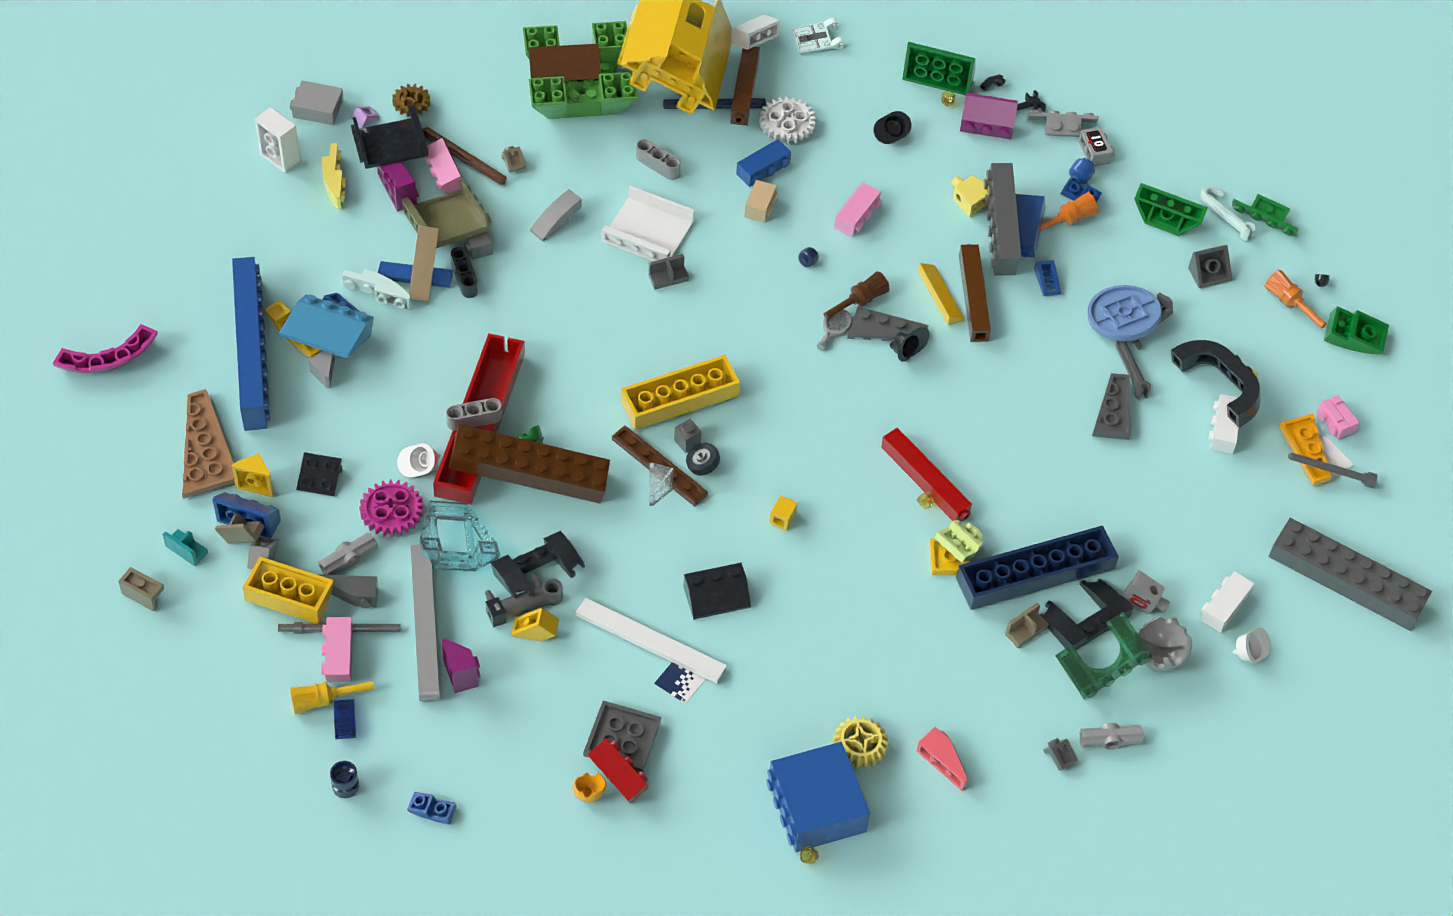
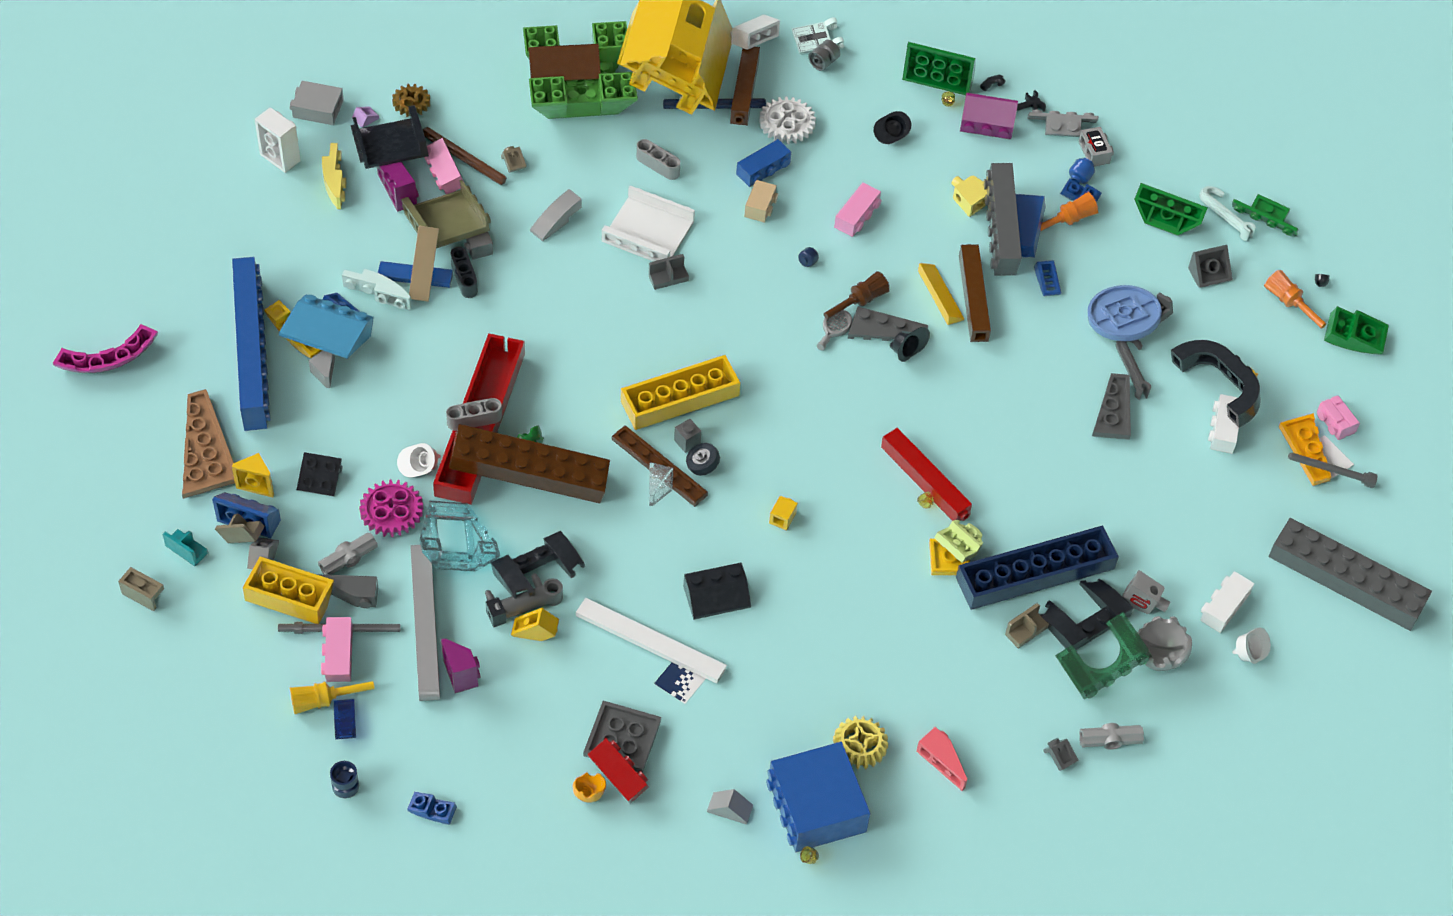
none -> light grey slope [707,789,753,824]
none -> flat silver wheel [808,39,840,71]

